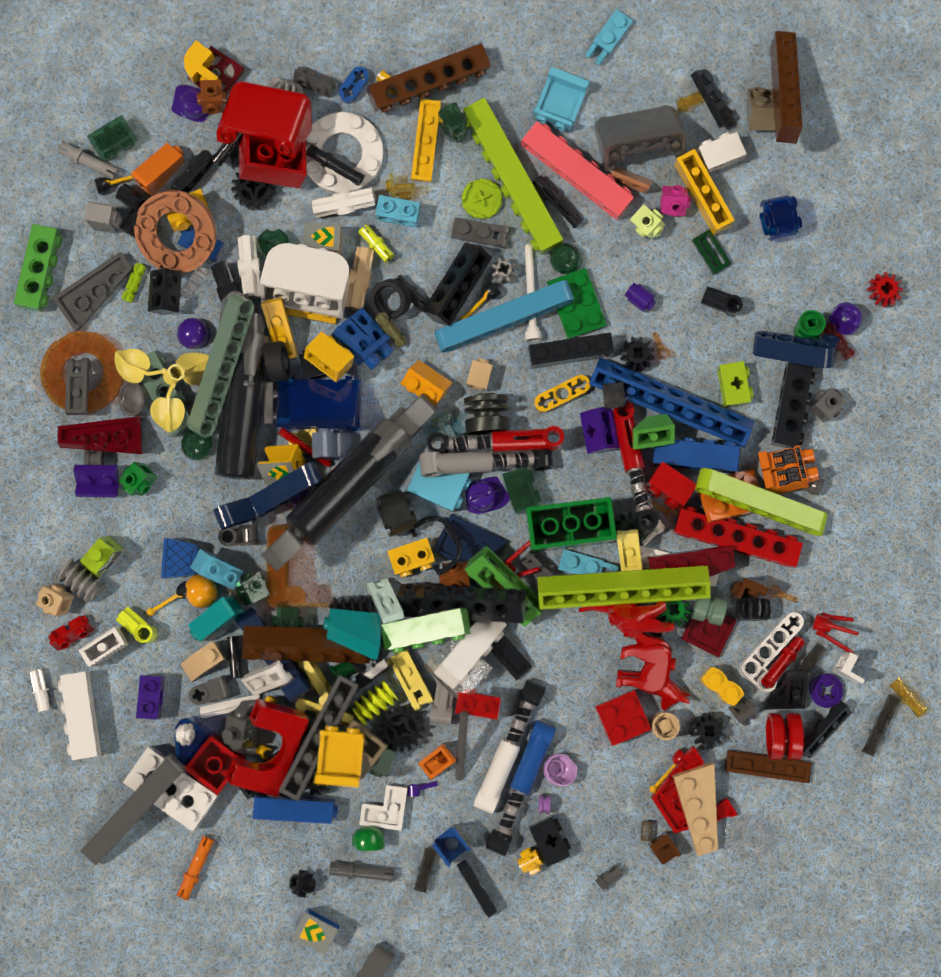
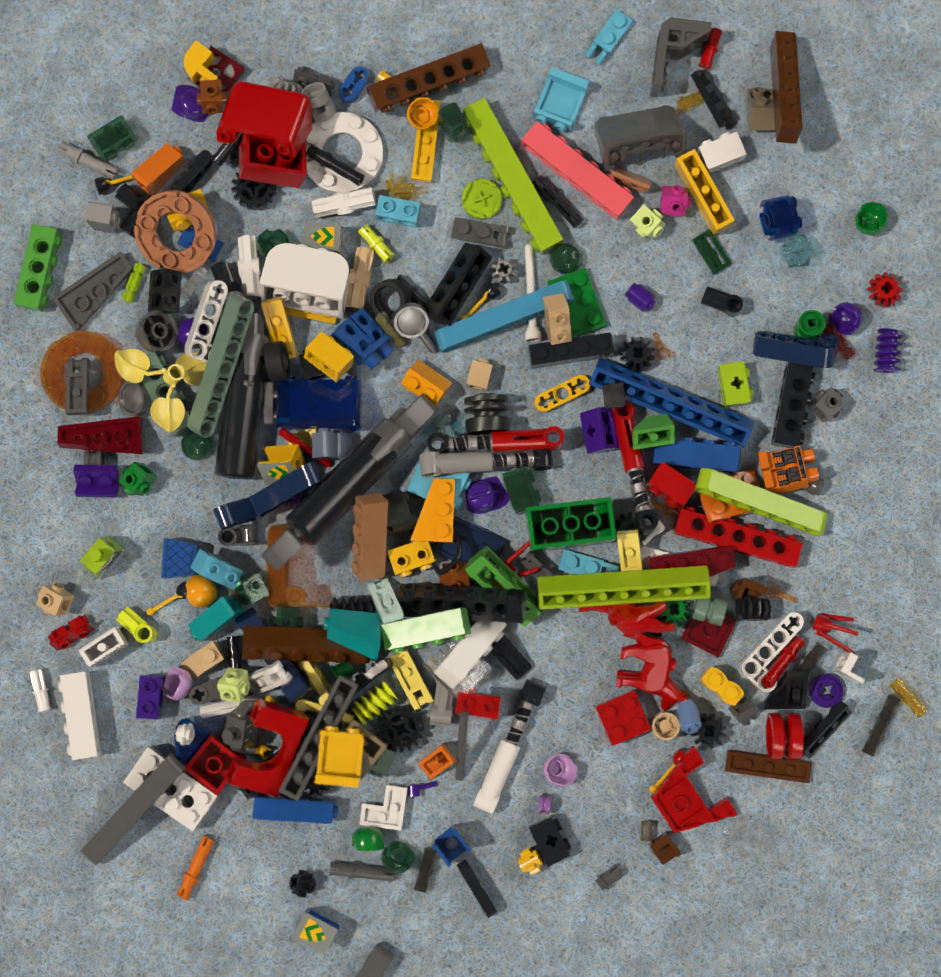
light grey piece [58,558,106,603] -> none
piece [485,720,556,857] -> none
tan wing [672,762,718,856] -> none
none -> dark grey cylinder [135,310,179,353]
none -> lavender hair [164,666,192,701]
none -> white beam [185,280,228,363]
none -> yellowish green brick [217,667,251,703]
none -> light grey wheel [301,82,336,122]
none -> medium nougat brick [351,493,388,581]
none -> clear green hair [381,840,415,874]
none -> flat silver piece [393,303,437,353]
none -> light orange hair [407,97,439,130]
none -> light orange wing [410,478,455,543]
none -> tan brick [543,293,572,345]
none -> dark grey bracket [650,17,712,98]
none -> medium blue brick [677,700,702,734]
none -> red axle [698,28,722,70]
none -> clear light blue brick [781,234,813,268]
none -> green hair [855,202,888,236]
none -> dark purple piece [873,328,904,373]

